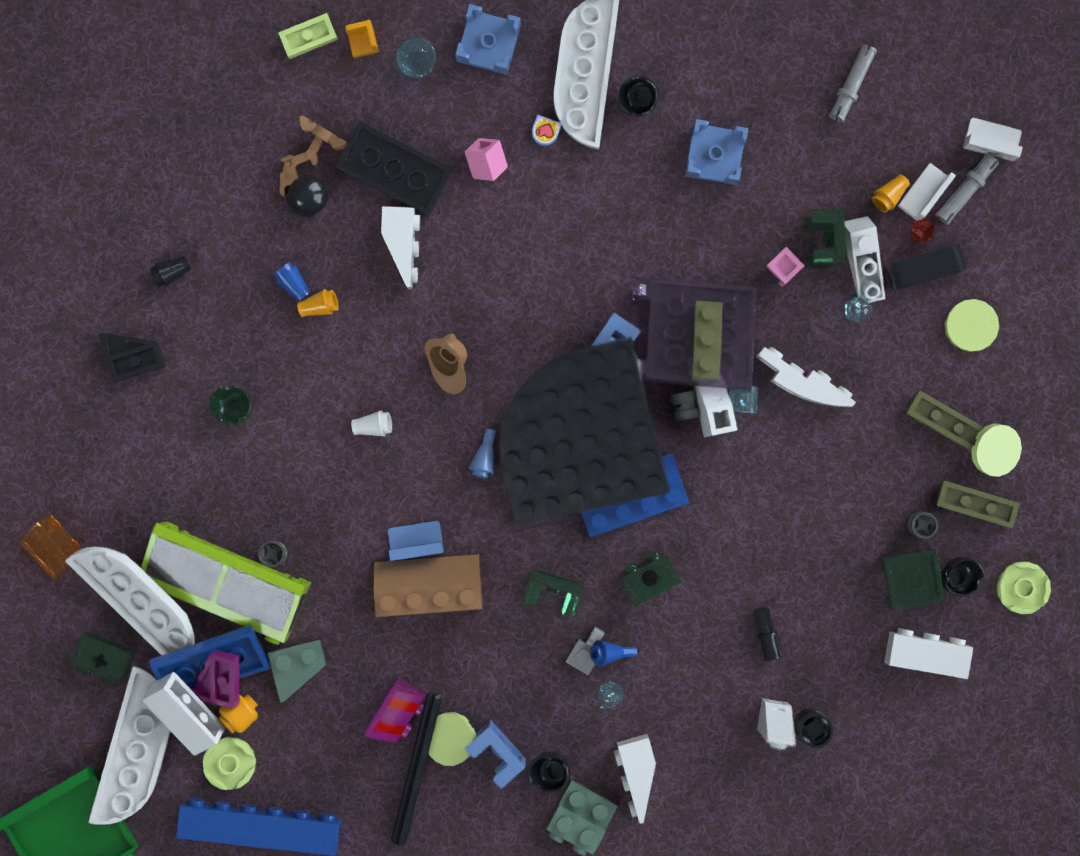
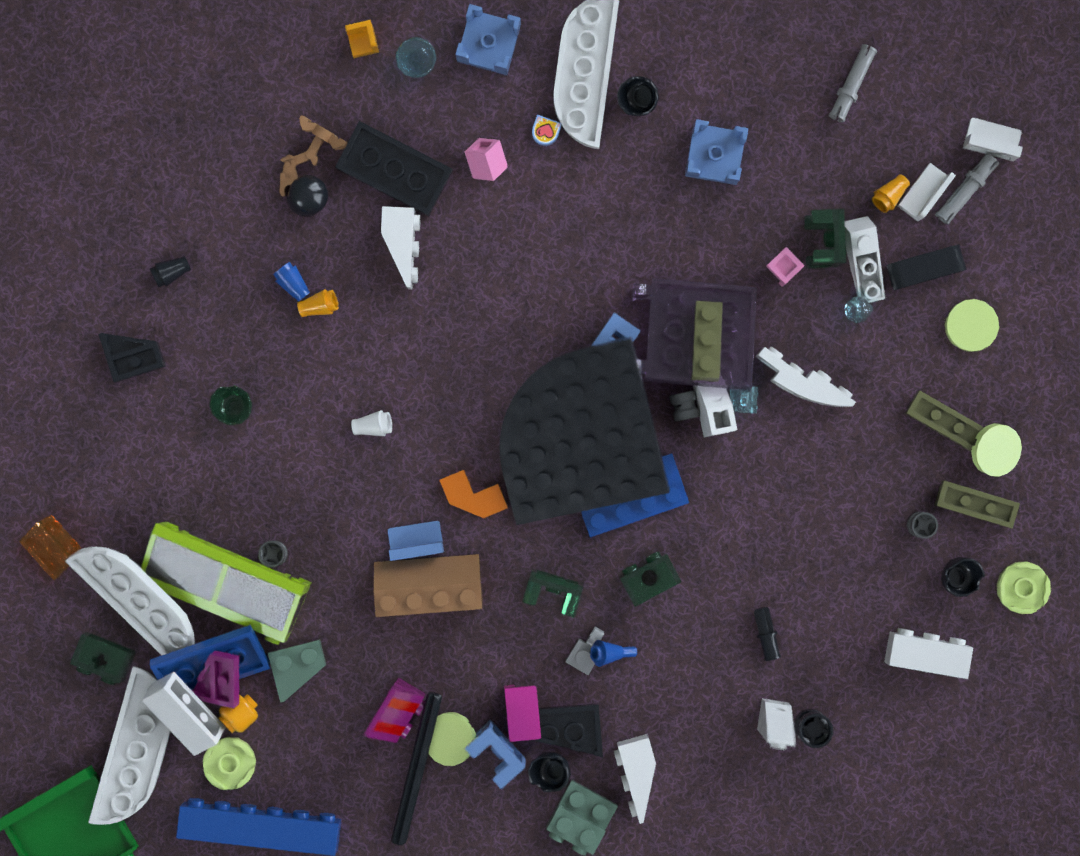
yellowish green plate [278,13,338,59] -> none
medium nougat piece [424,334,467,394] -> none
medium blue cone [468,429,496,478] -> none
clear light blue plate [597,681,624,709] -> none
clear green panel [878,548,945,611] -> none
clear red plate [911,217,935,243] -> none
none -> orange tile [440,470,508,518]
none -> dark pink panel [504,685,541,742]
none -> black wing [533,703,603,757]

